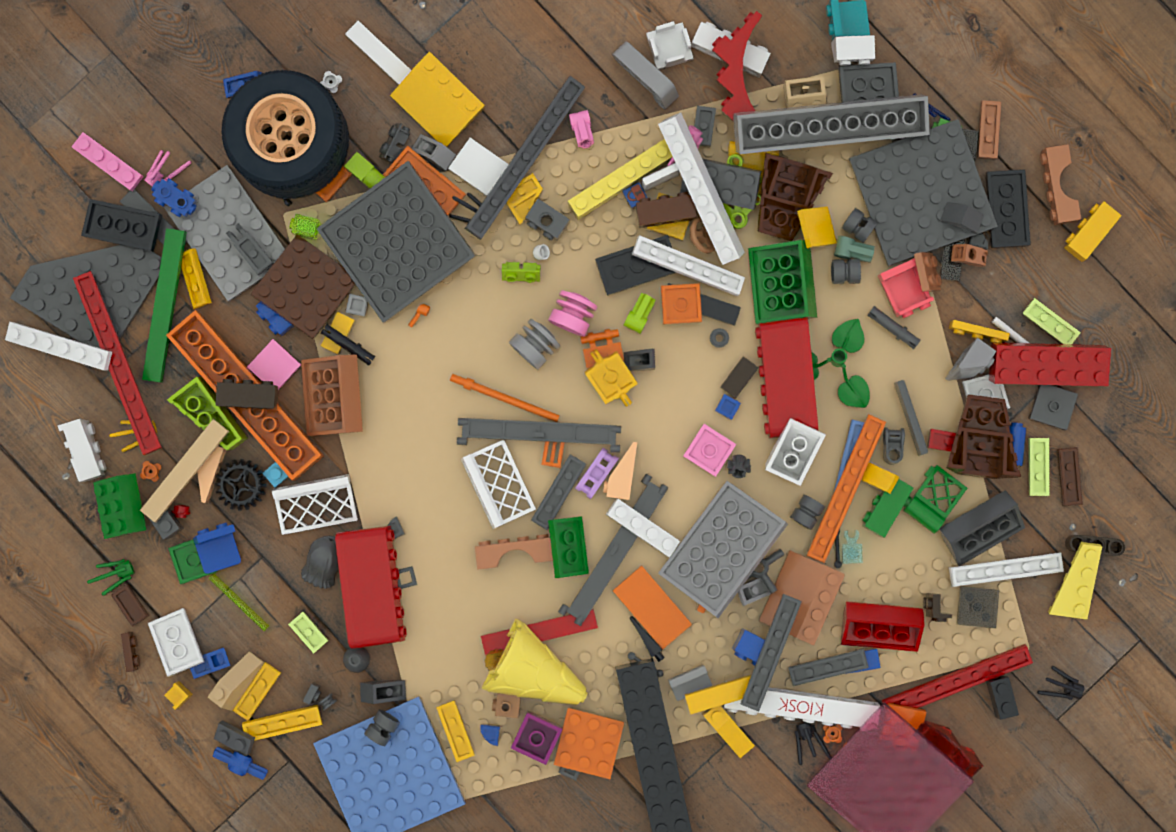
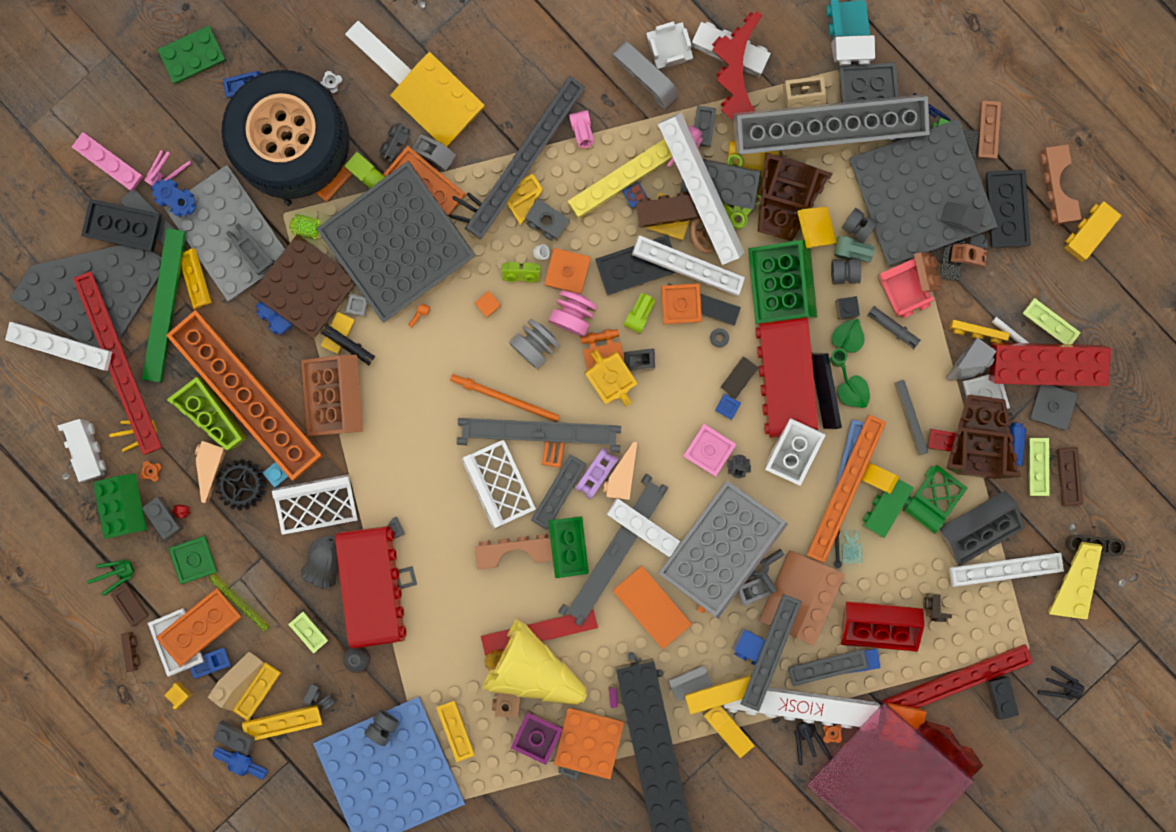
tan tile [140,419,229,523] -> none
blue bracket [193,523,241,574] -> none
dark brown brick [216,379,278,410] -> none
bright pink tile [247,339,301,390] -> none
dark grey slope [360,680,406,704] -> none
white tile [448,138,508,196] -> none
blue tile [480,724,500,746] -> none
black piece [630,616,665,662] -> none
white tile [641,163,680,192] -> none
dark grey wheel [790,494,825,530] -> none
dark grey piece [883,427,905,465] -> none
clear smoke tile [957,586,1000,628] -> none
none -> orange tile [155,588,242,668]
none -> green plate [157,25,226,85]
none -> orange tile [474,291,501,318]
none -> orange plate [544,248,591,294]
none -> magenta tile [608,687,618,708]
none -> black tile [812,353,842,429]
none -> black brick [835,296,860,320]

